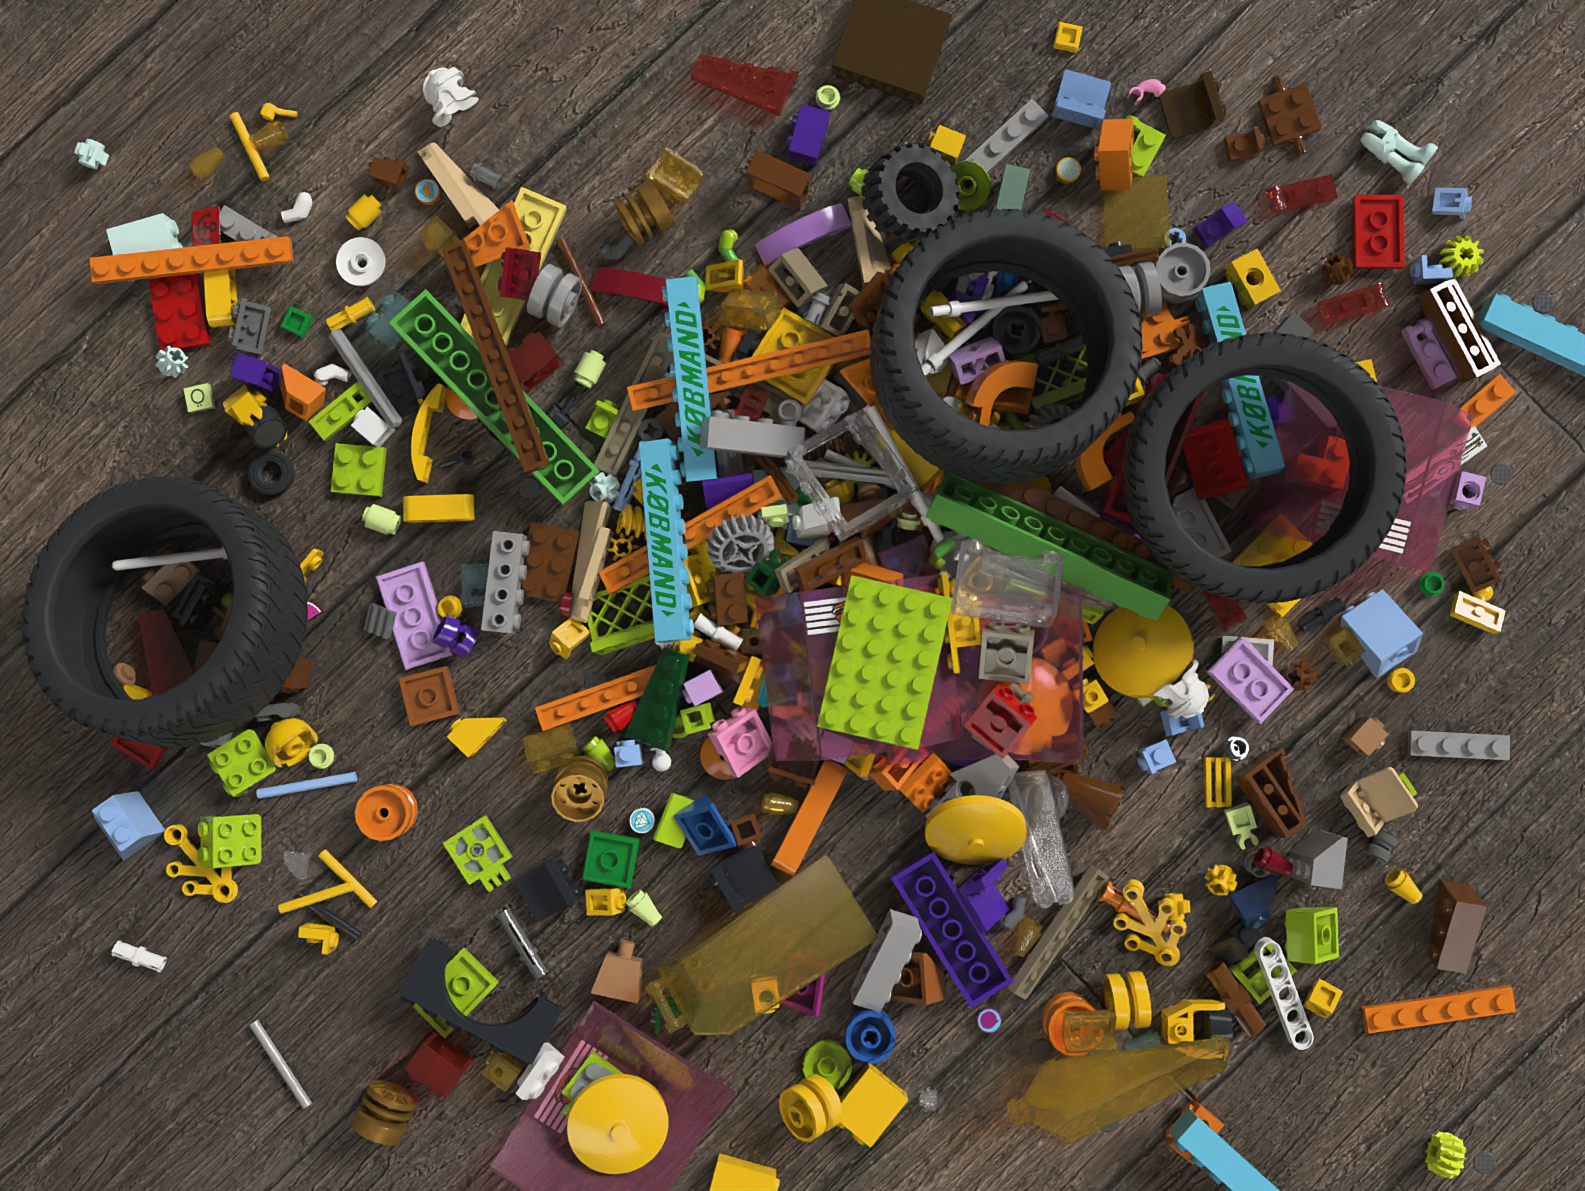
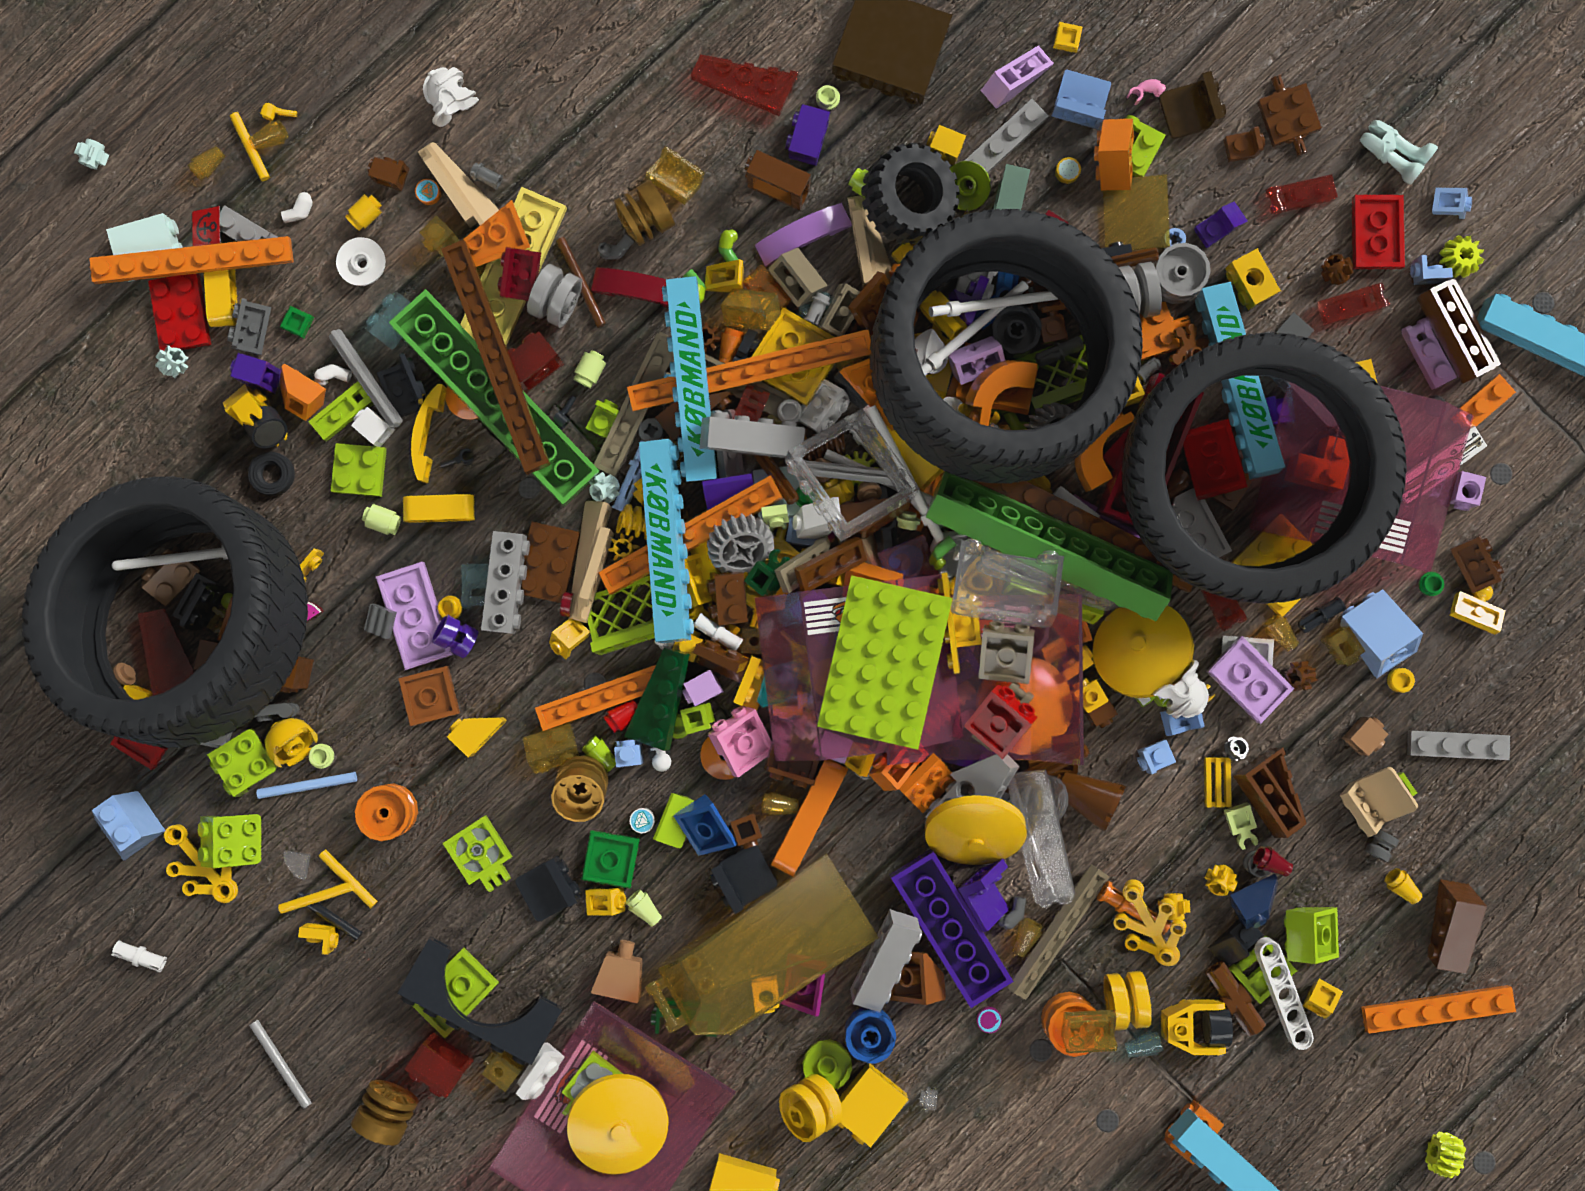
yellowish green tile [184,383,215,414] -> none
yellow axle [326,297,375,331] -> none
dark grey pin [496,908,548,980] -> none
clear yellow windscreen [1007,1036,1231,1144] -> none
light grey slope [1286,830,1348,889] -> none
none -> lavender slope [981,46,1054,109]

